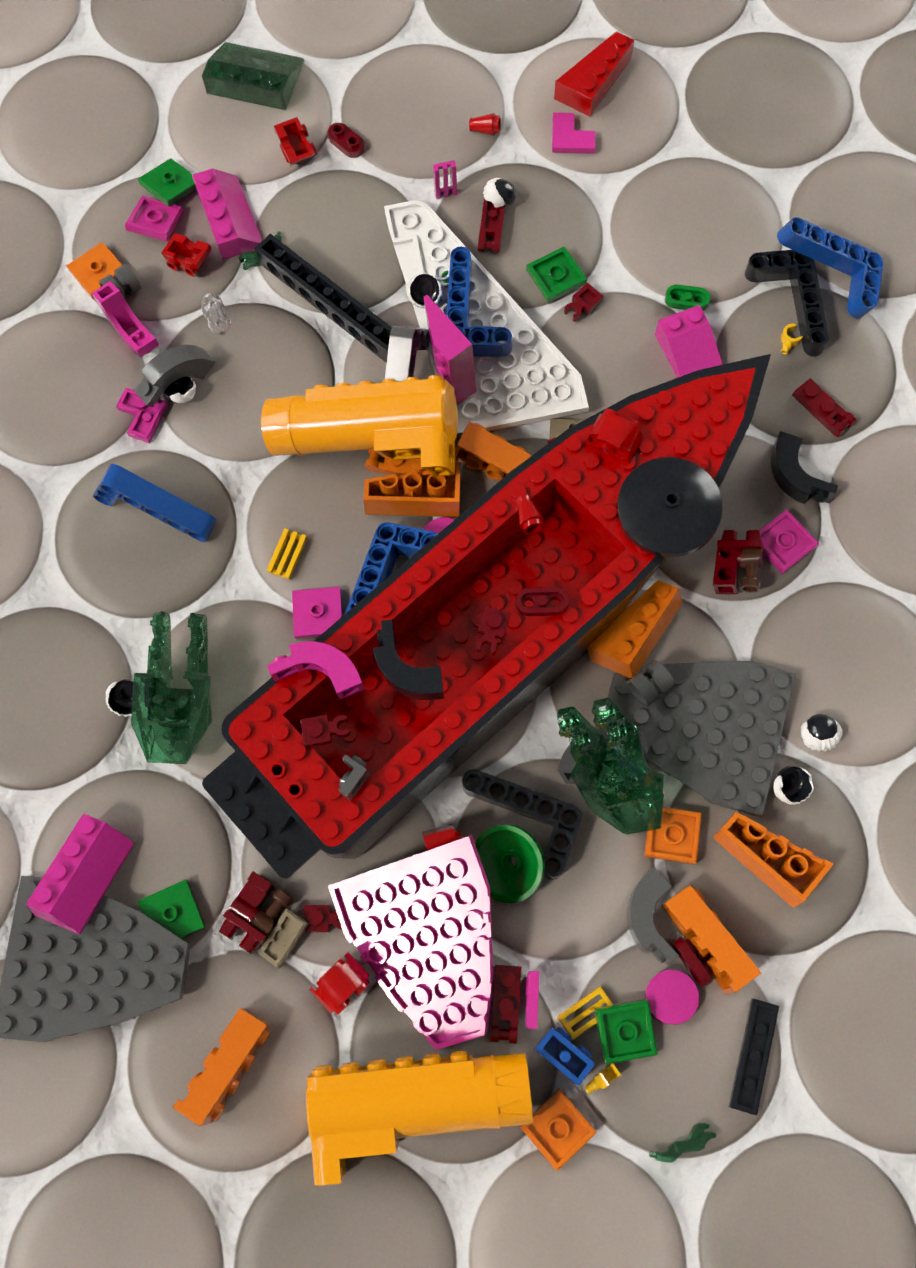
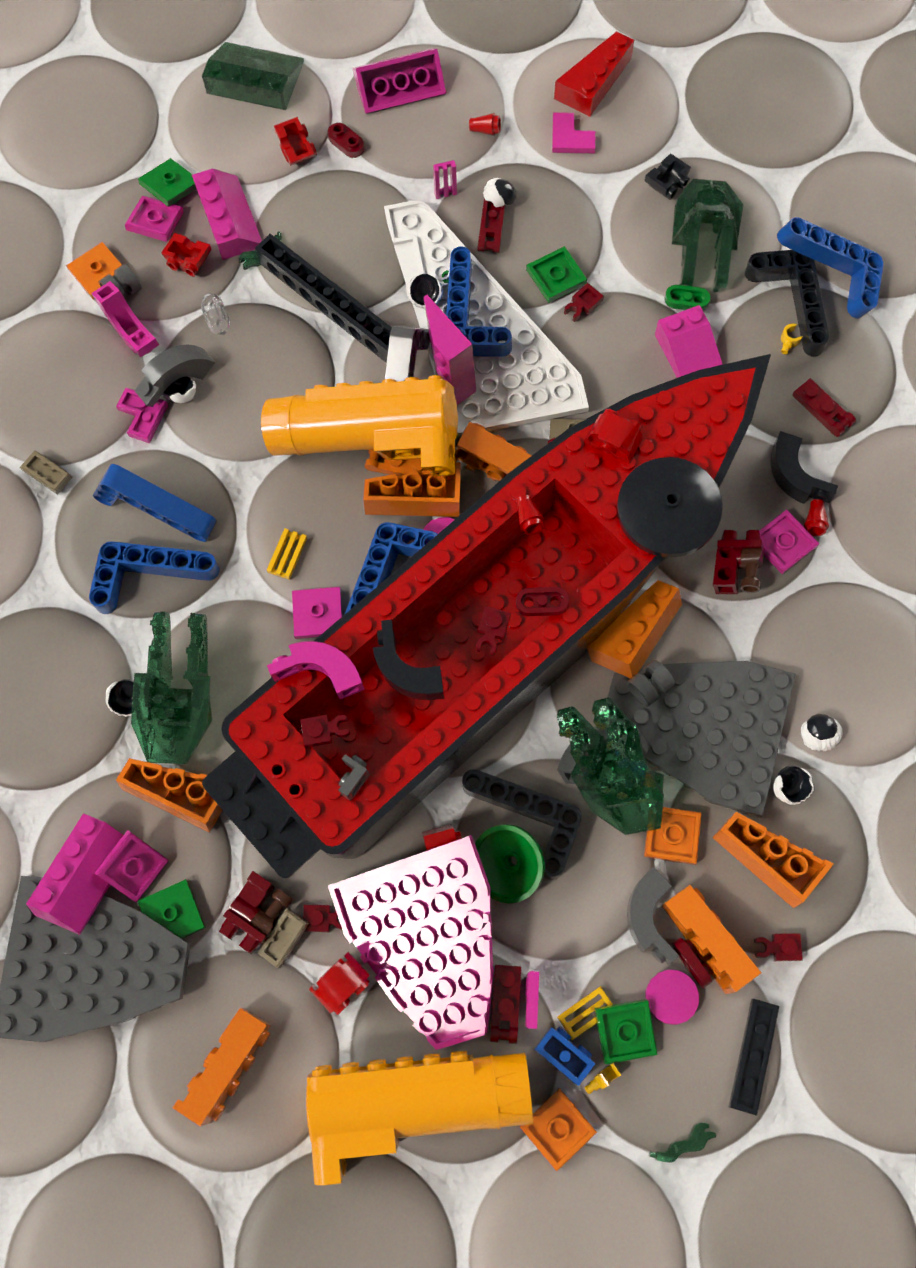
none -> dark tan plate [20,450,73,495]
none -> blue beam [89,541,220,614]
none -> dark pink plate [94,830,169,903]
none -> orange wedge [116,758,223,833]
none -> dark pink slope [353,48,446,113]
none -> black cylinder [645,153,691,200]
none -> clear green connector [672,178,744,292]
none -> dark red plate [754,933,803,961]
none -> red cone [804,499,829,536]

